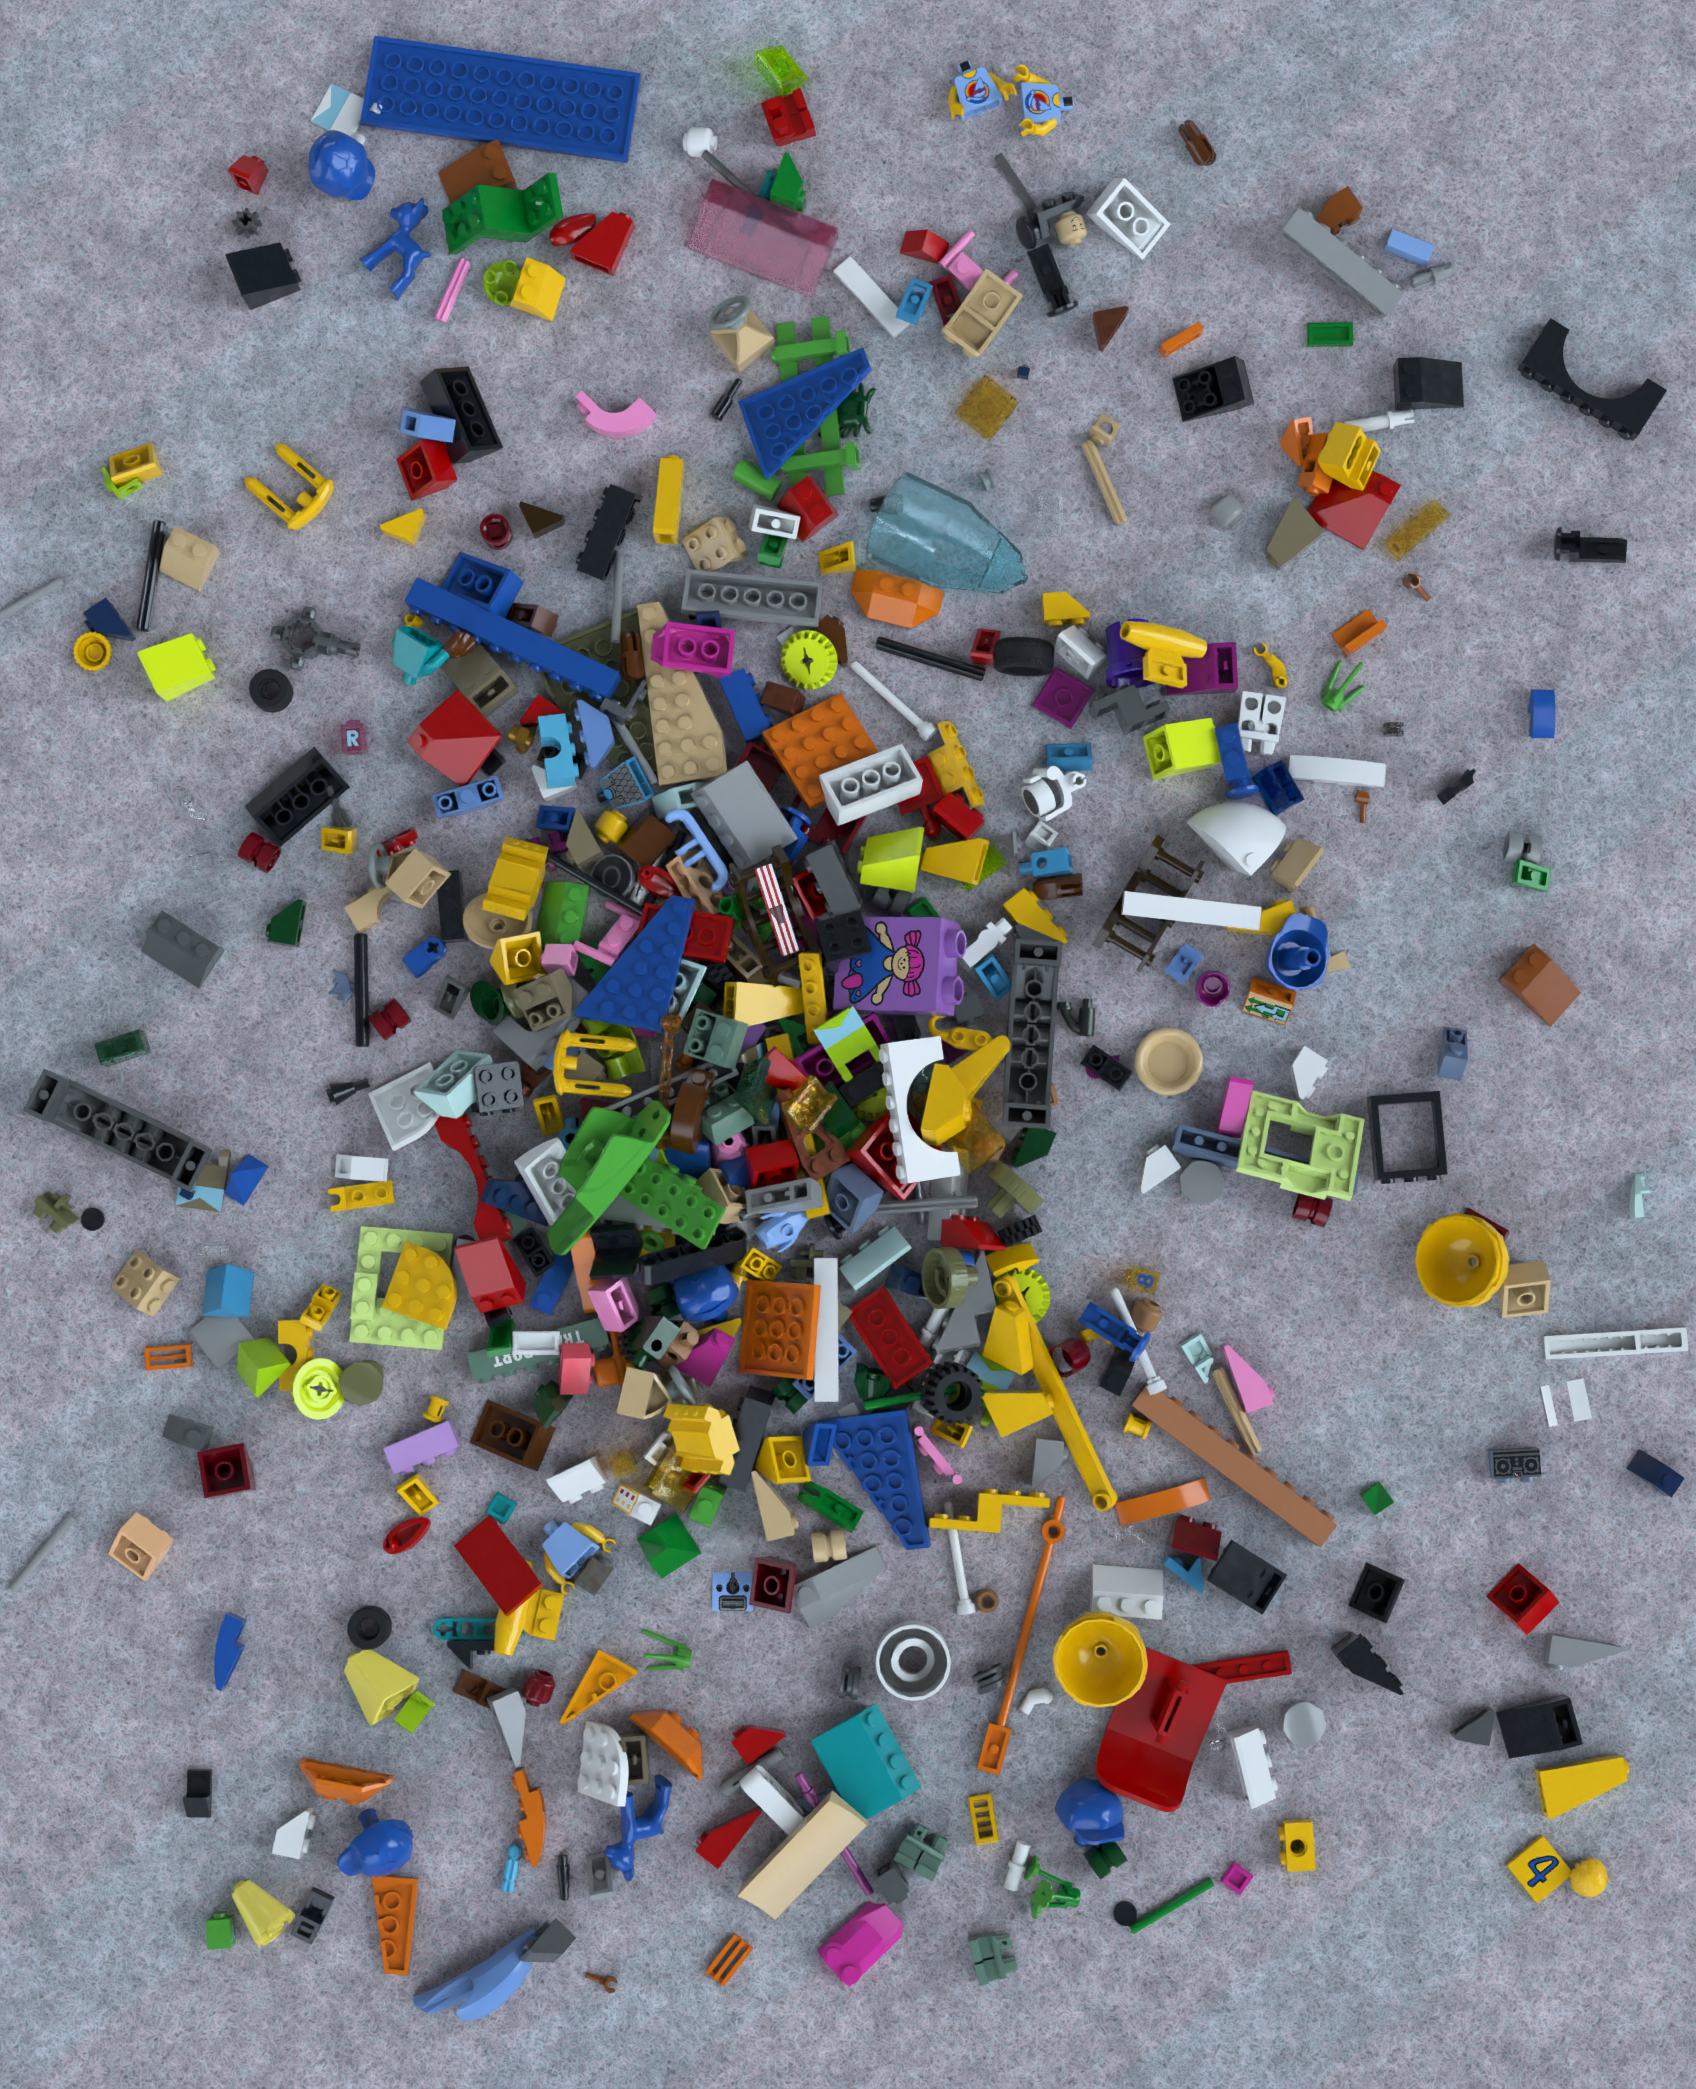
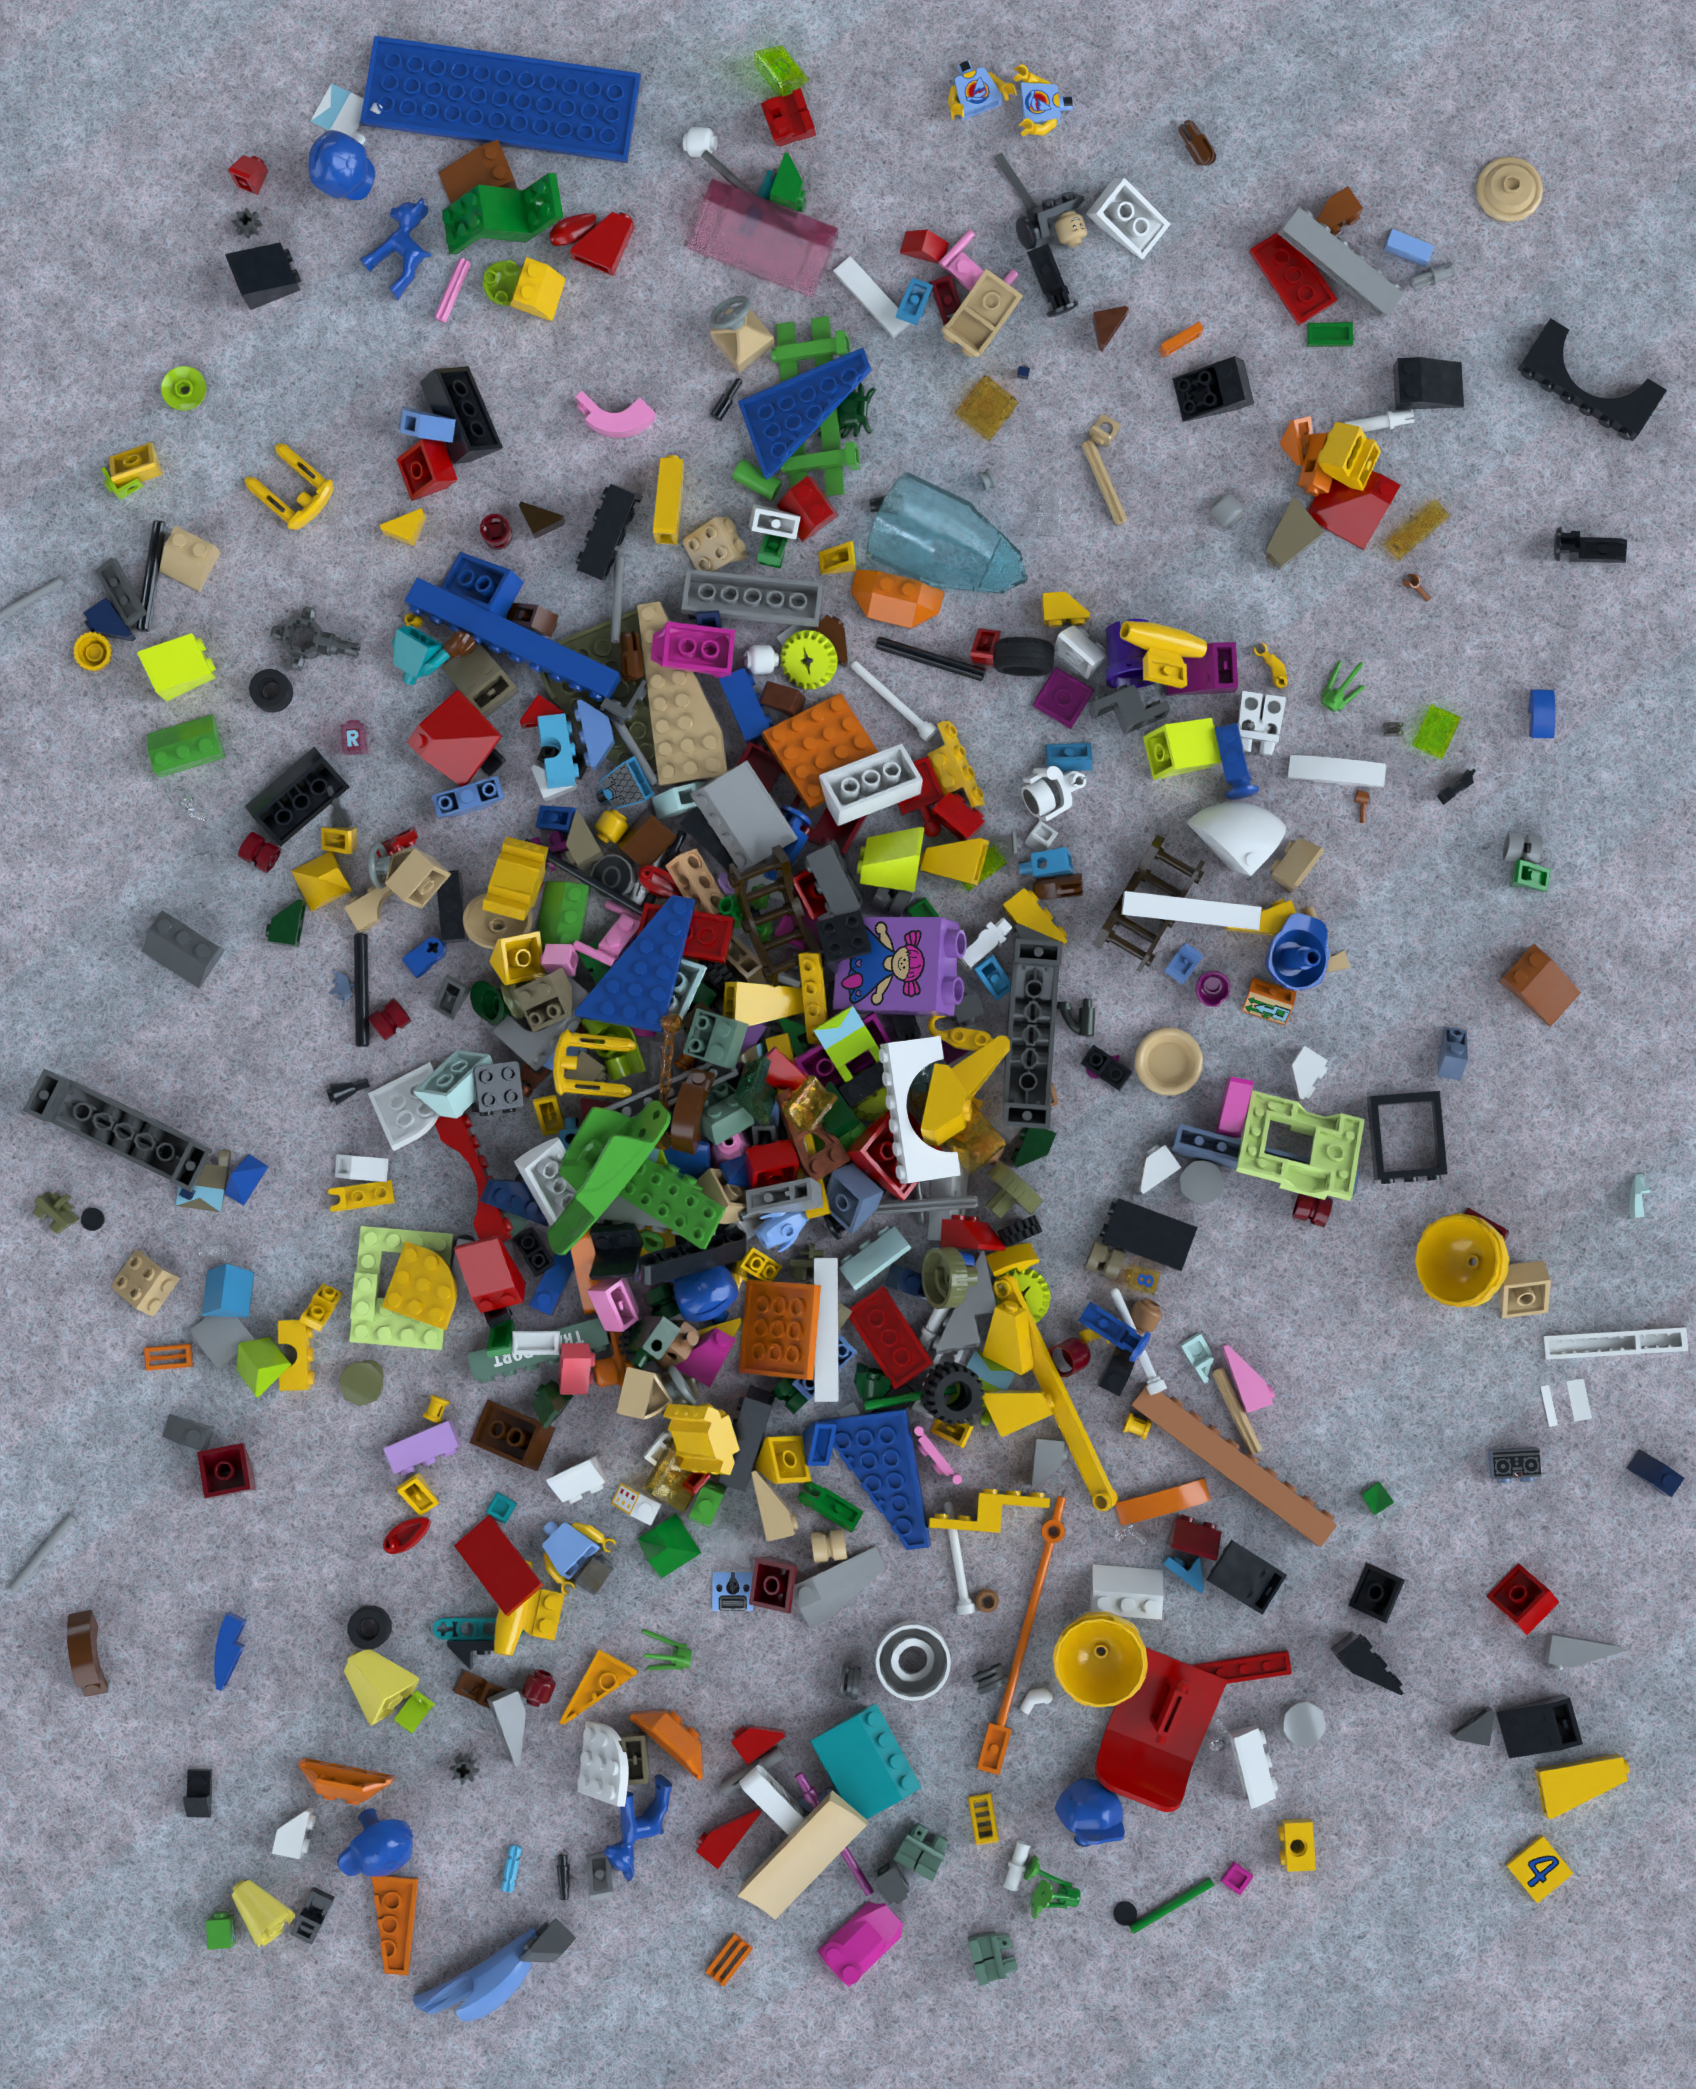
clear green brick [94,1029,151,1067] -> none
light nougat slope [108,1512,174,1581] -> none
neon yellow gear [290,1358,345,1420] -> none
pearl gold plate [507,724,535,754] -> none
orange slope [511,1767,546,1868] -> none
dark orange hand [585,1972,618,1993] -> none
clear yellow brick [607,1448,640,1479] -> none
light blue piece [665,809,728,892] -> none
sticker [755,864,799,956] -> none
dark green wheel [1083,1841,1128,1880] -> none
clear blue brick [1252,760,1305,816] -> none
orange panel [1332,609,1388,657] -> none
yellow hair [1570,1857,1608,1898] -> none
none -> reddish brown arch [67,1610,108,1697]
none -> dark grey plate [95,557,147,627]
none -> bright green slope [147,714,226,778]
none -> lime dish [161,366,207,411]
none -> yellow slope [291,851,352,912]
none -> dark grey gear [449,1754,480,1785]
none -> white head [744,645,779,674]
none -> dark tan wheel [1084,1241,1126,1280]
none -> black brick [1099,1198,1198,1271]
none -> red plate [1249,232,1338,326]
none -> clear neon green plate [1412,704,1462,760]
none -> tan piece [1476,156,1543,223]

